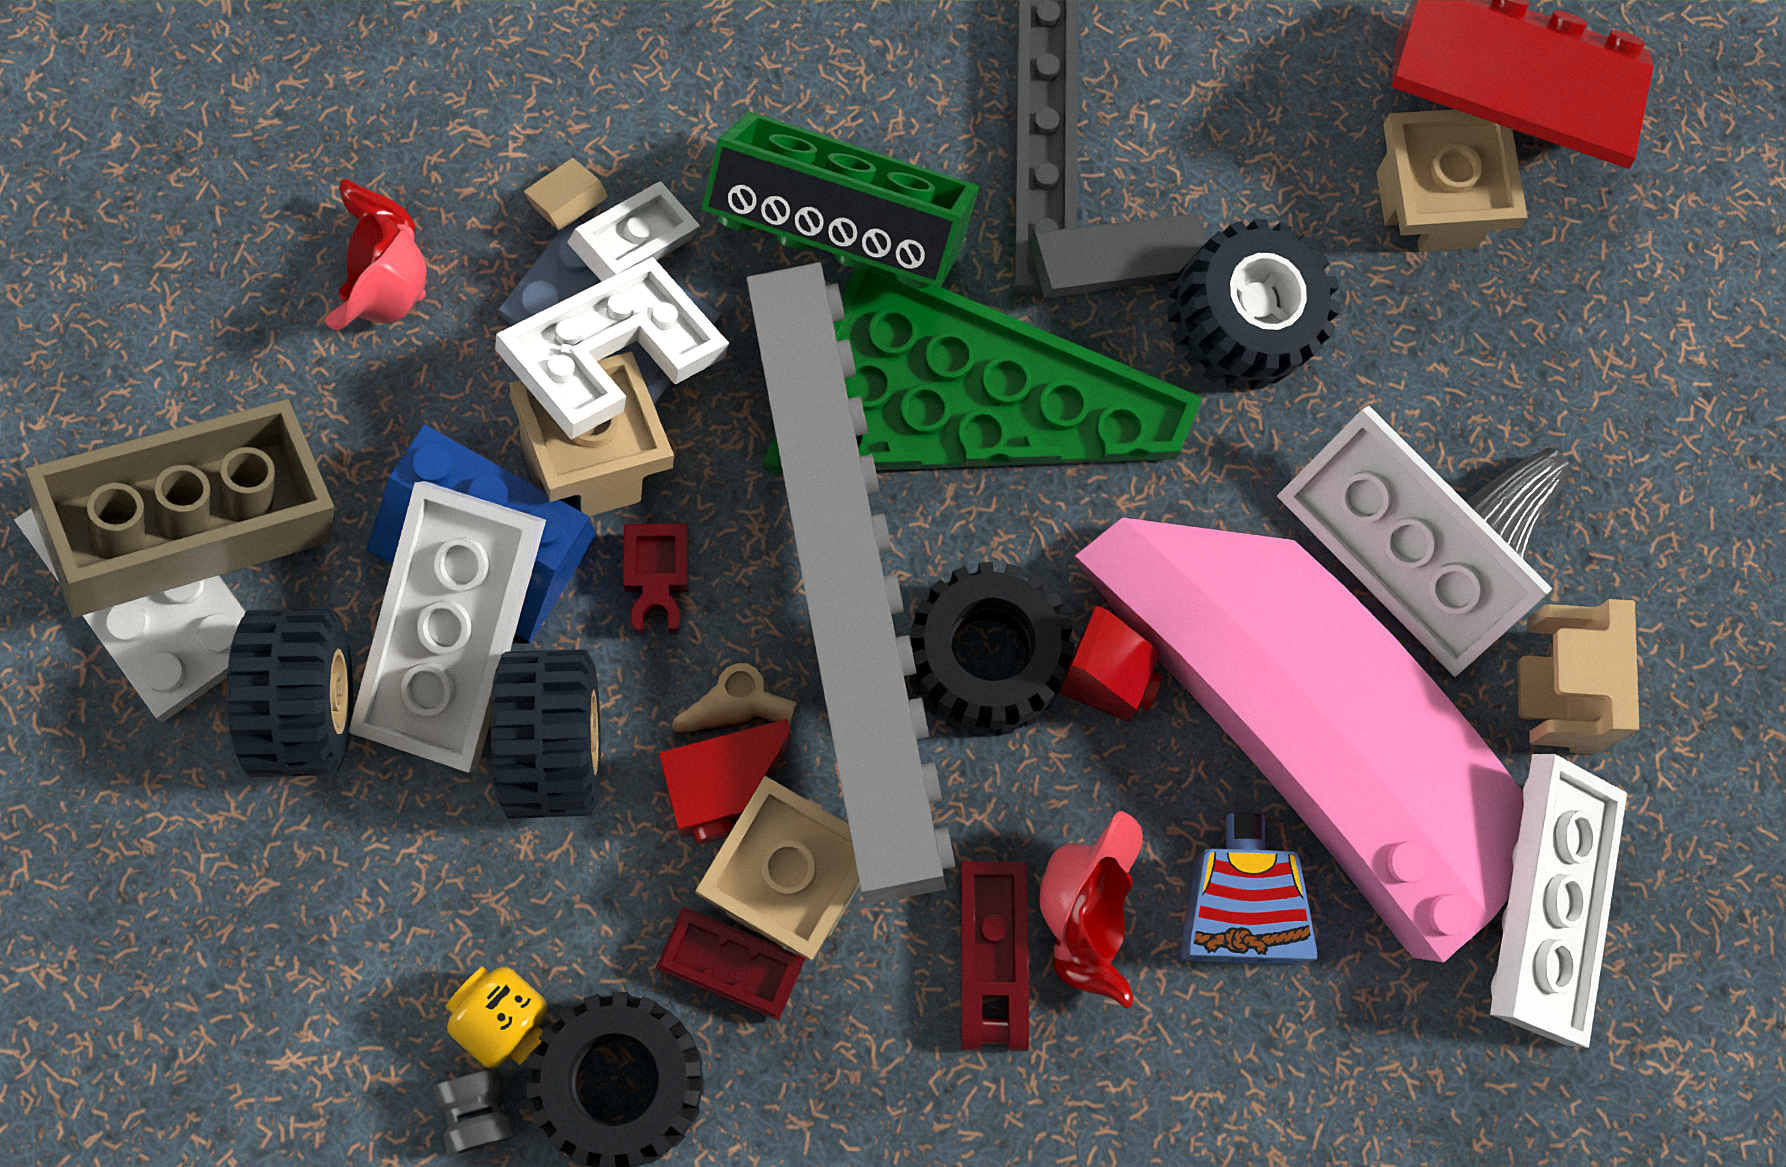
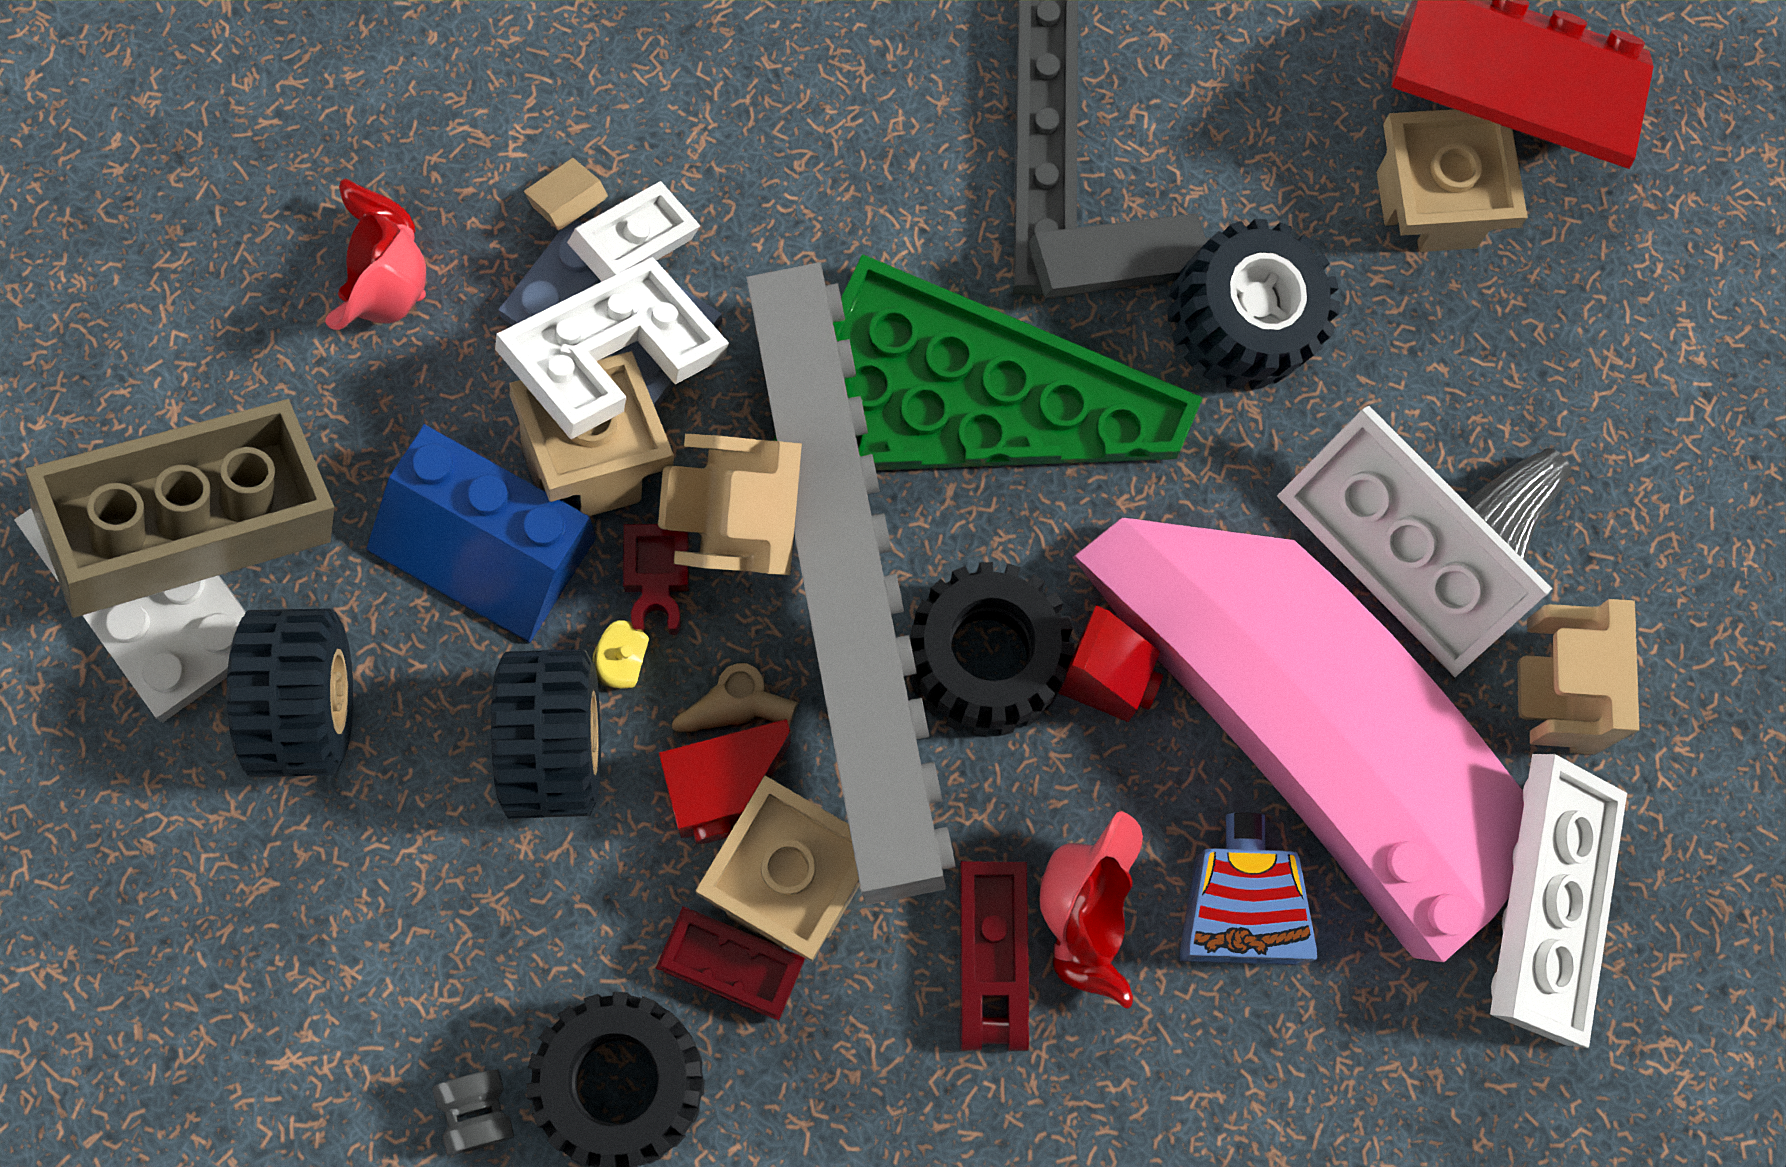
white plate [349,481,546,773] -> none
yellow head [445,966,548,1069] -> none
brick [701,111,980,289] -> none
none -> light yellow piece [592,620,649,689]
none -> tan panel [658,434,802,575]

